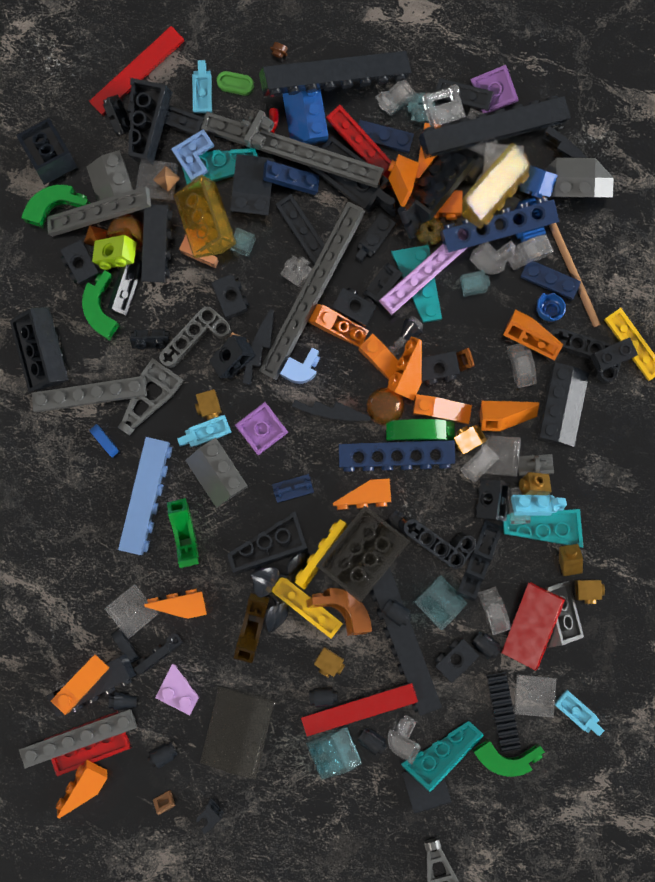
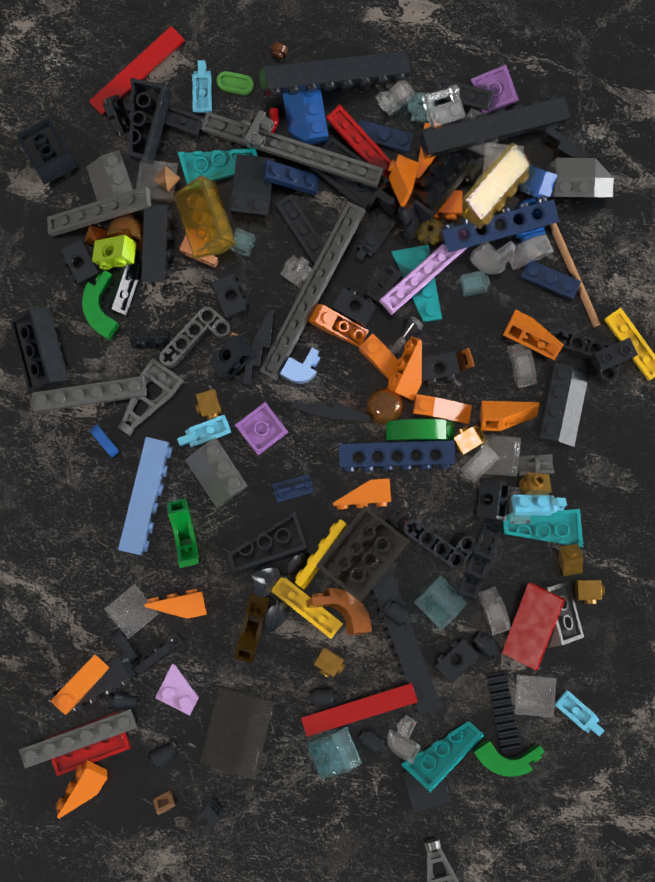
green arch [22,185,90,228] -> none
medium blue plate [172,129,214,182] -> none
blue hair [537,293,566,322] -> none

